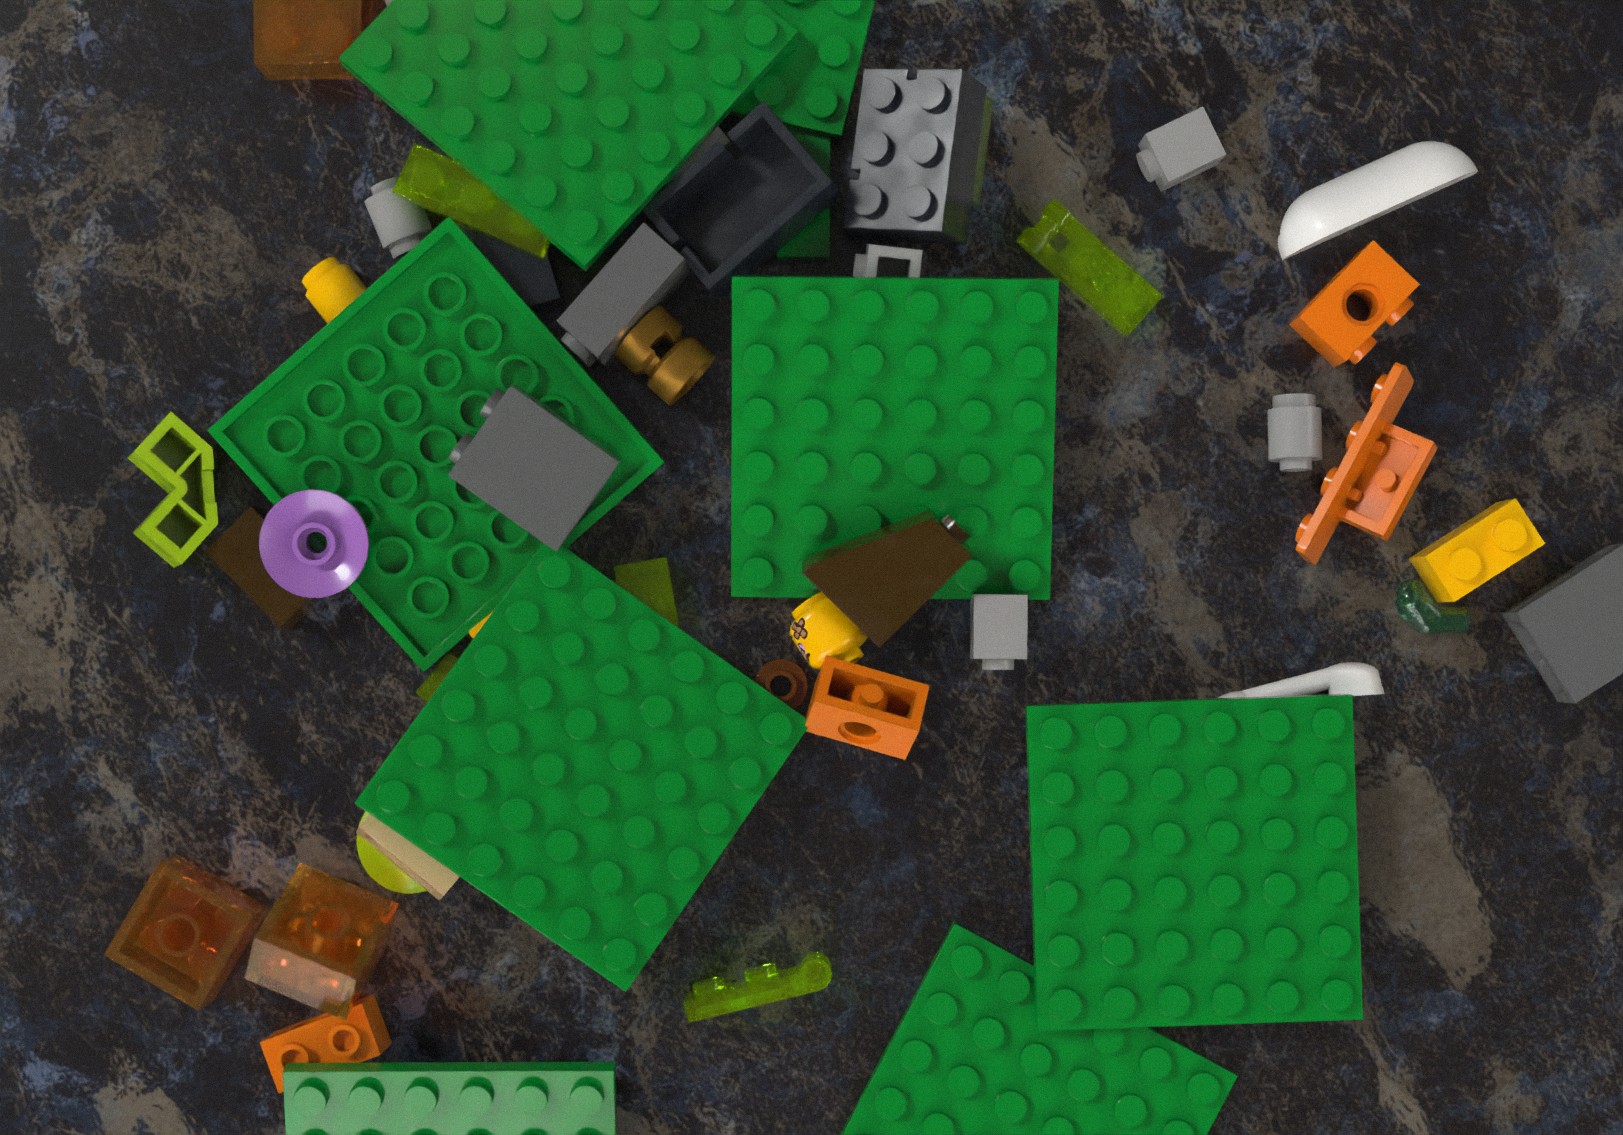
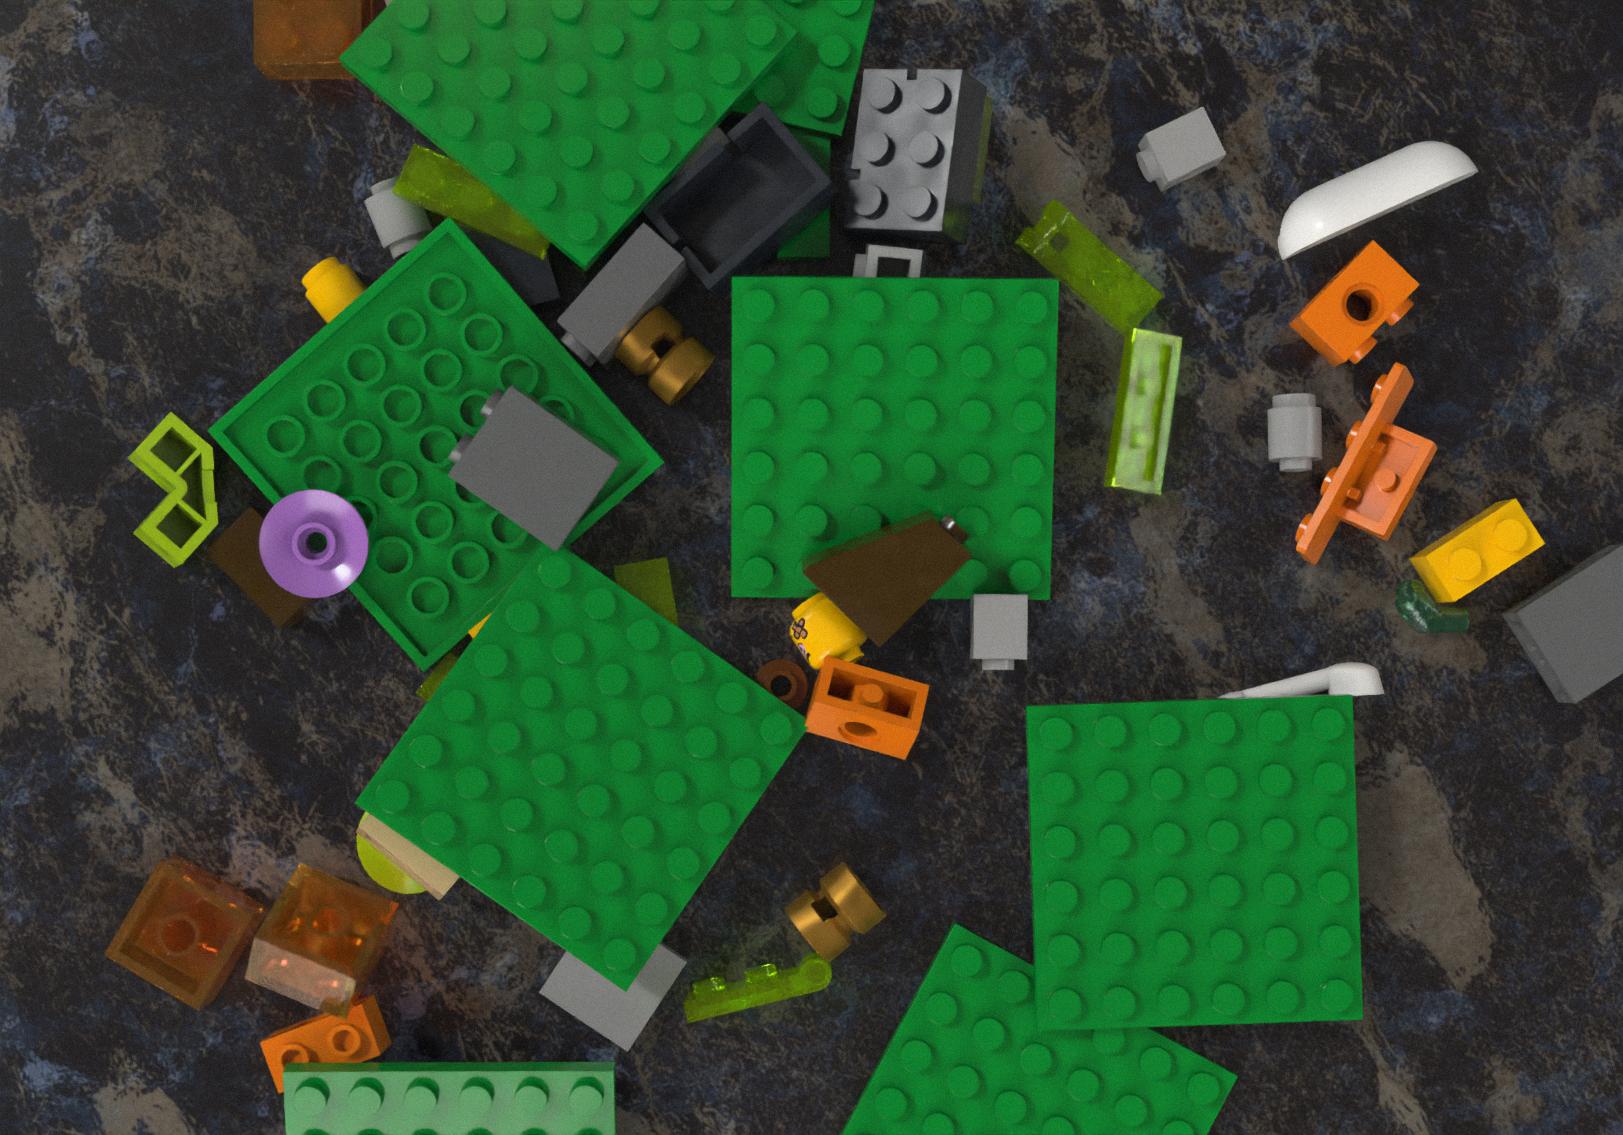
none -> light grey tile [539,942,688,1052]
none -> pearl gold wheel [785,861,887,963]
none -> clear neon green plate [1104,328,1183,495]

